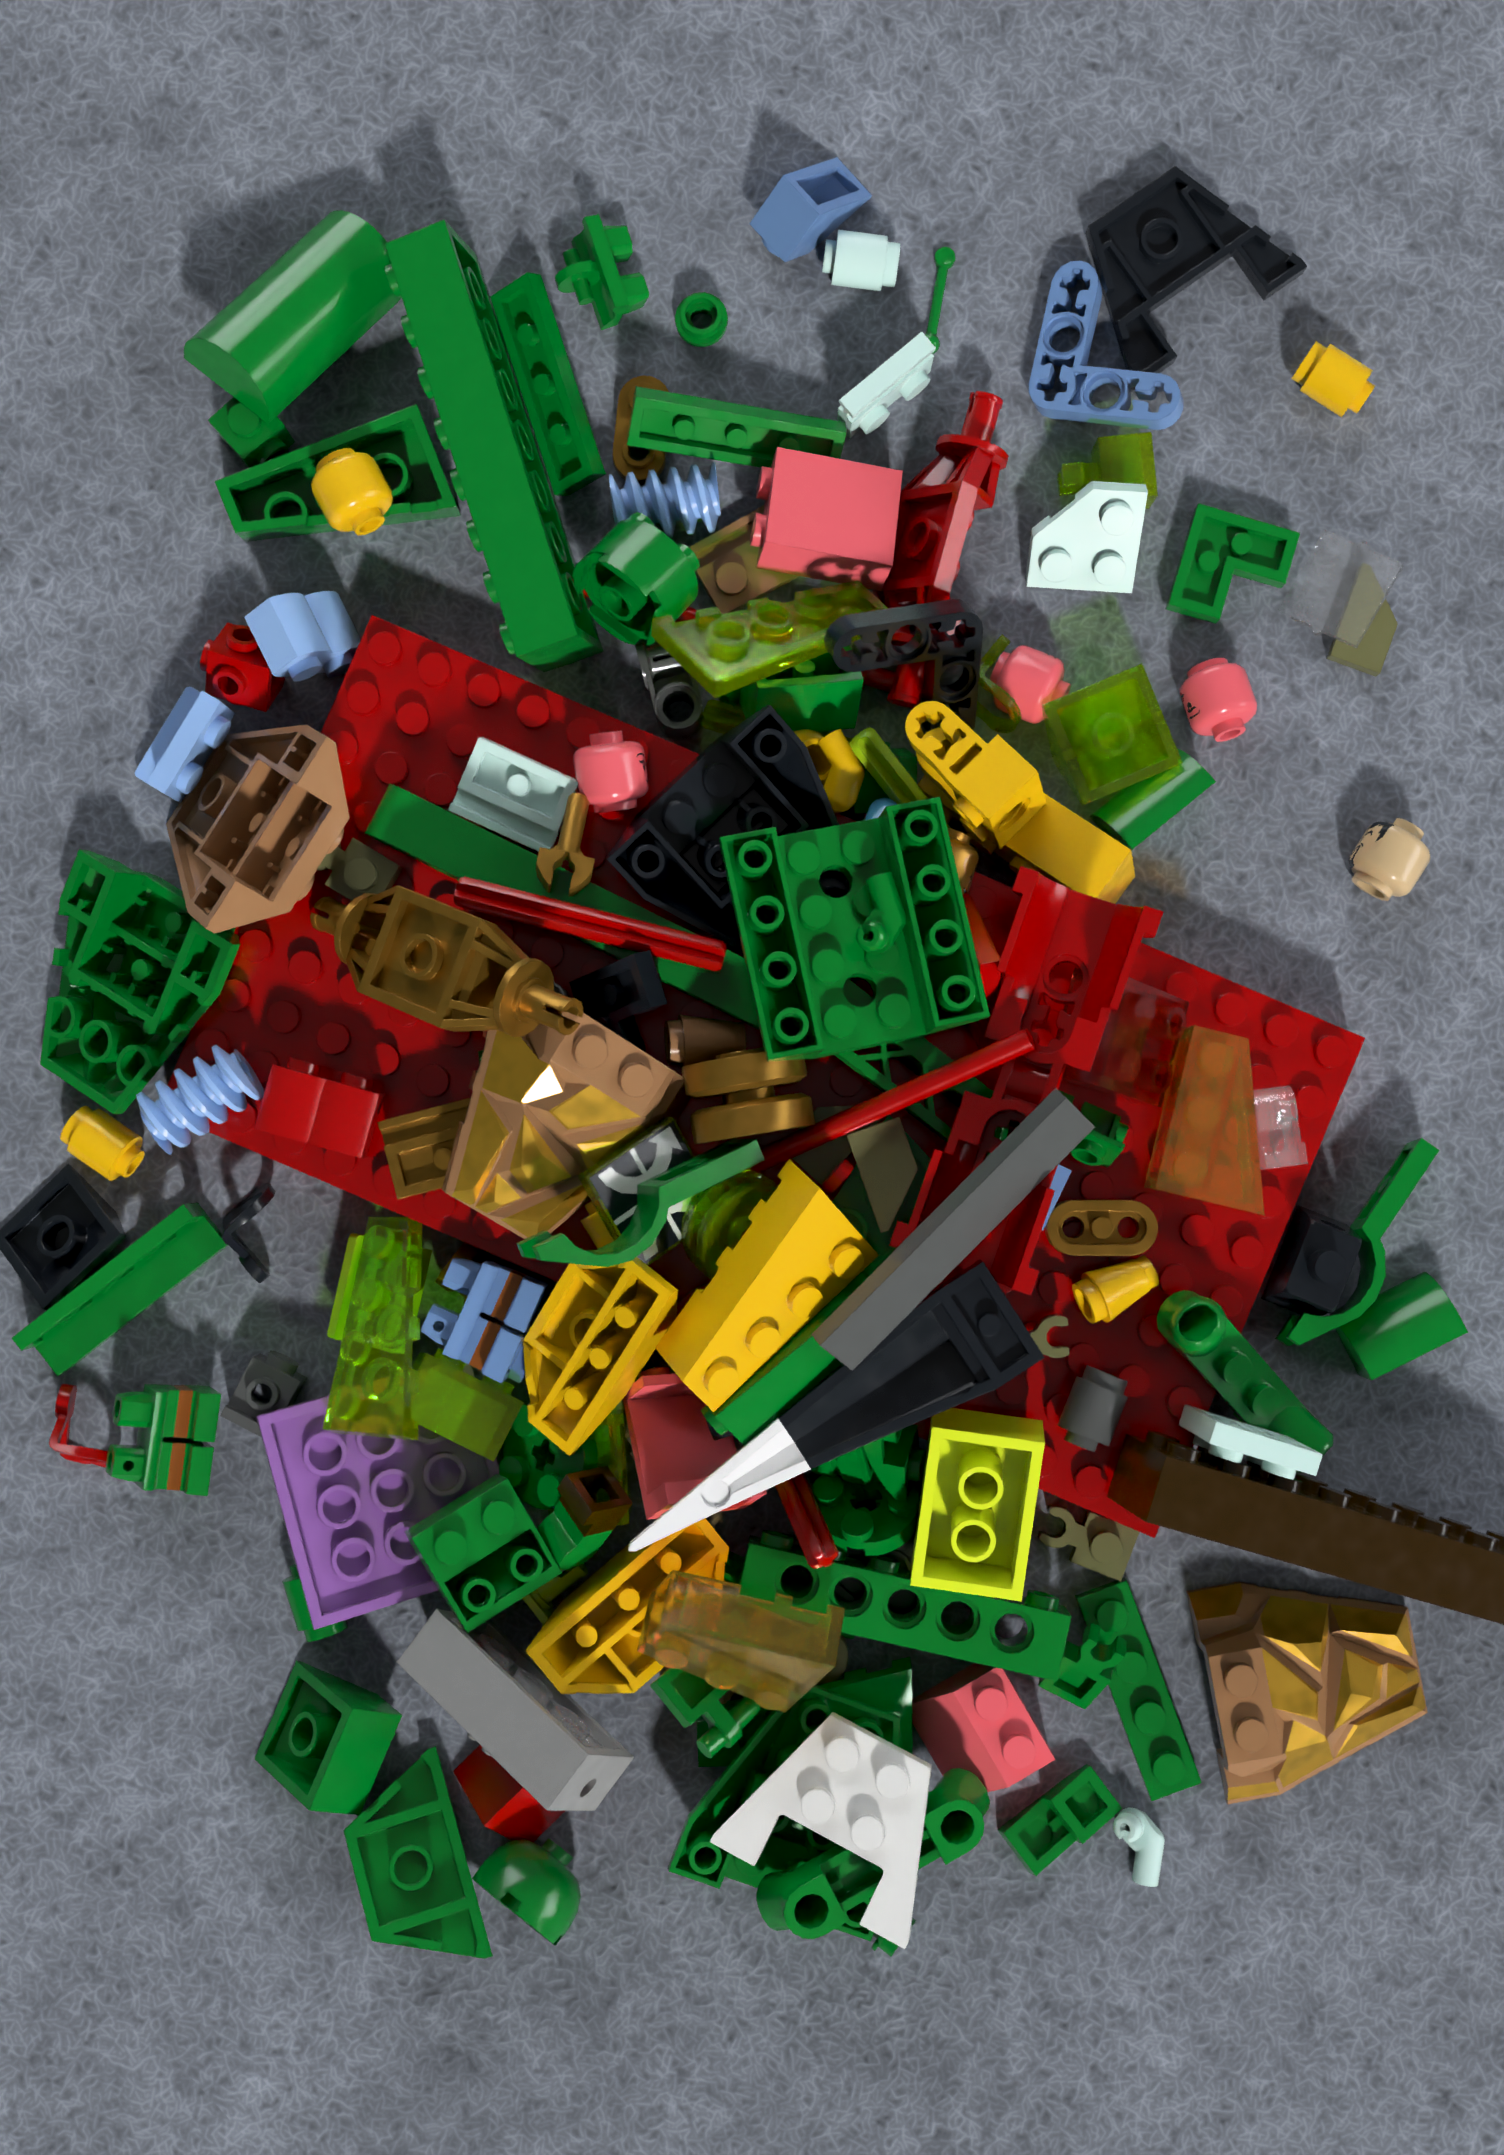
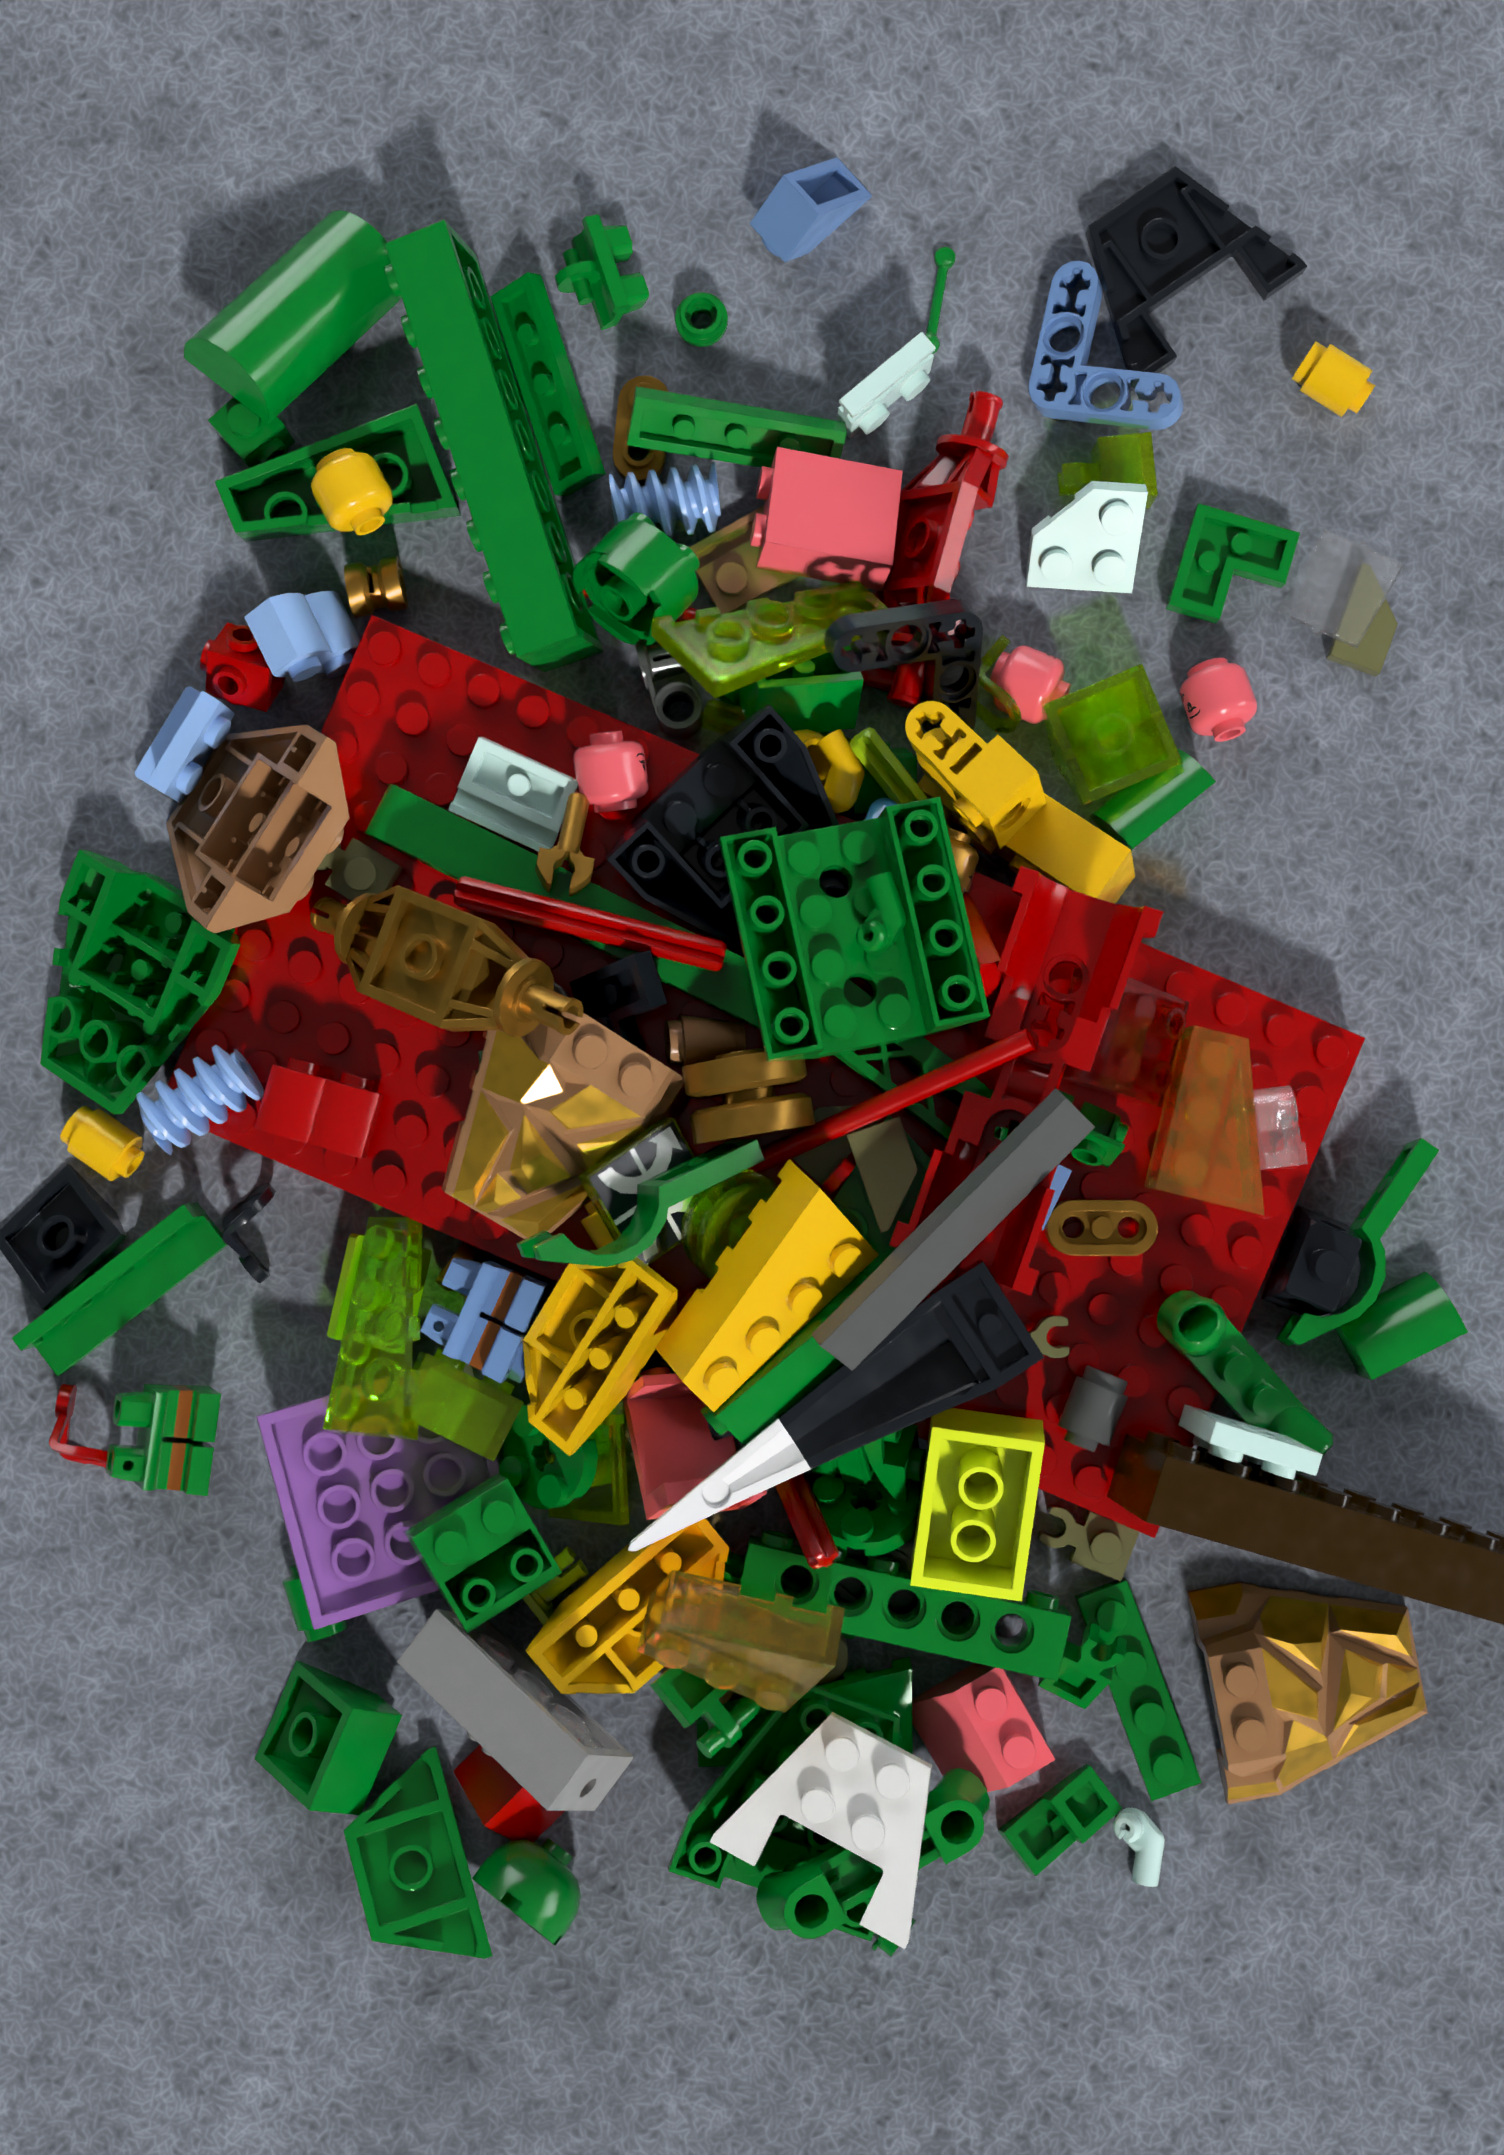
dark grey brick [220,1351,307,1437] -> none
pearl gold plate [377,1098,471,1200] -> none
leg [537,1466,633,1570] -> none
light aqua brick [822,229,900,291] -> none
yellow cone [1072,1256,1159,1324] -> none
tan head [1348,818,1431,901] -> none
none -> pearl gold wheel [344,556,408,618]

